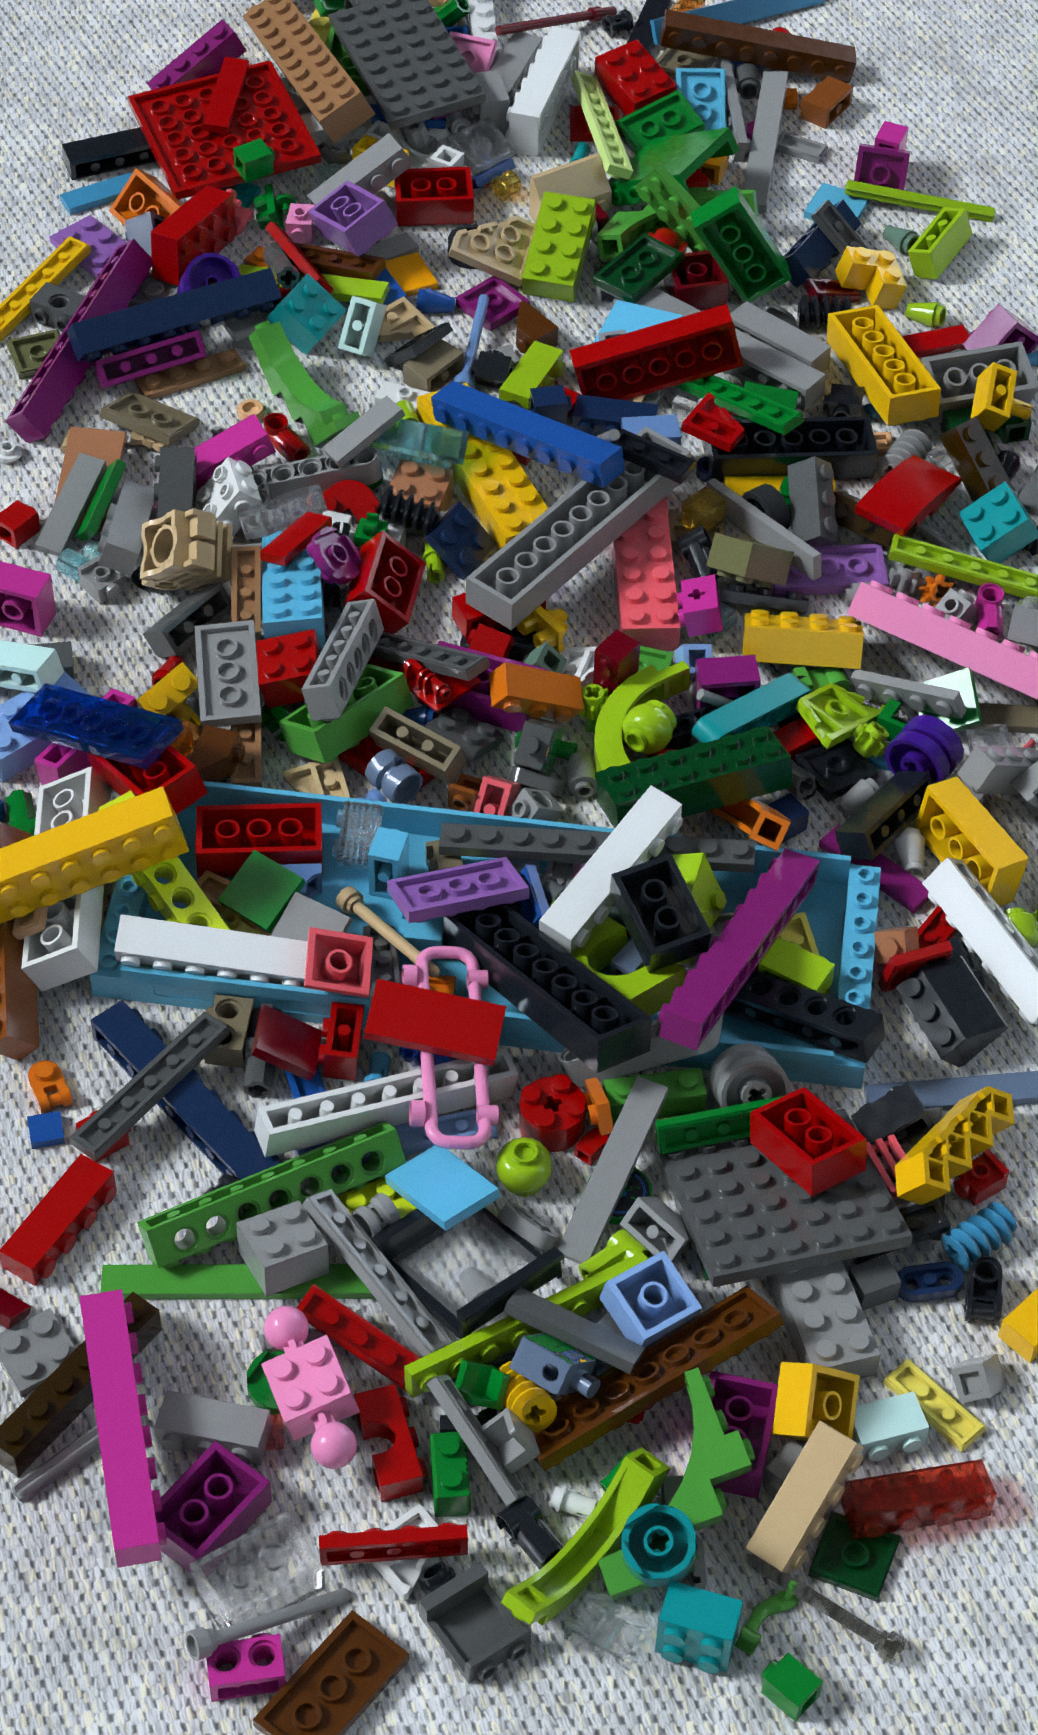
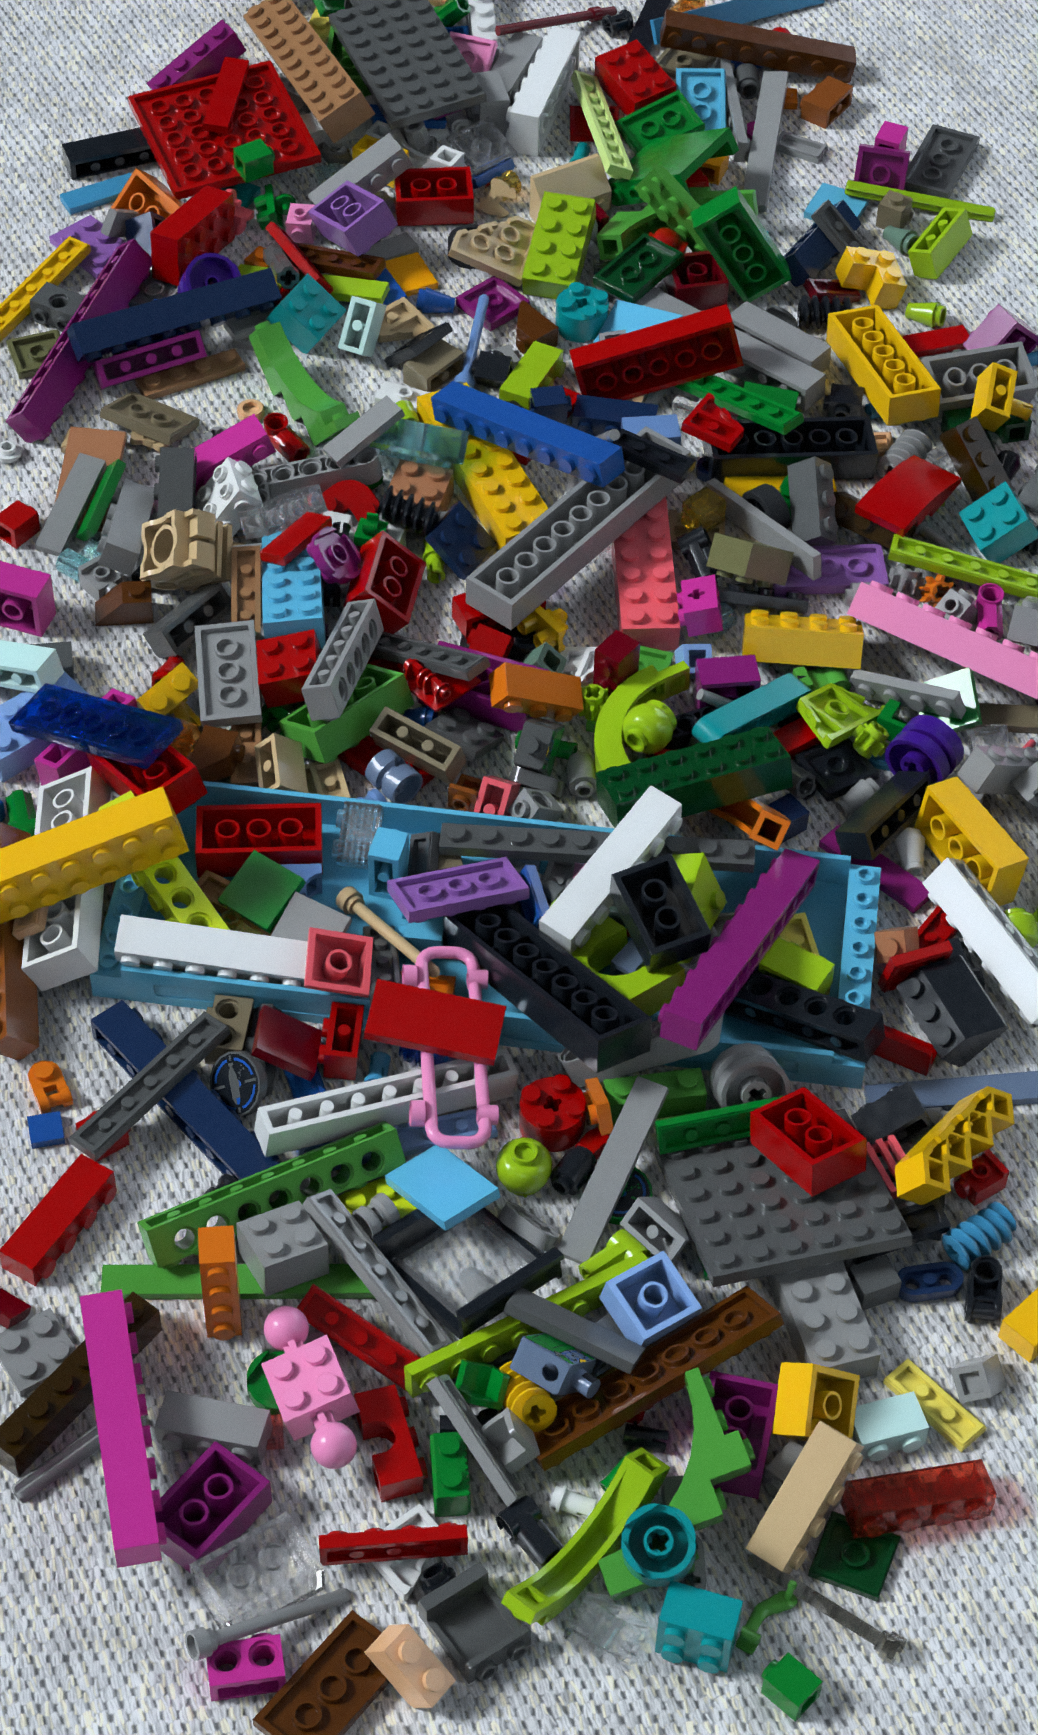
none -> reddish brown slope [95,580,154,626]
none -> light grey tile [101,208,140,237]
none -> orange brick [198,1225,242,1341]
none -> tile [210,1051,267,1117]
none -> tan brick [254,733,308,793]
none -> light nougat brick [364,1624,456,1708]
none -> dark grey tile [408,831,440,876]
none -> tan piece [479,178,517,218]
none -> black brick [550,1146,597,1195]
none -> teal brick [555,282,609,343]
none -> black pin [622,1421,669,1453]
none -> red panel [873,1025,938,1076]
none -> dark tan brick [876,190,914,229]
none -> dark grey plate [904,124,980,199]

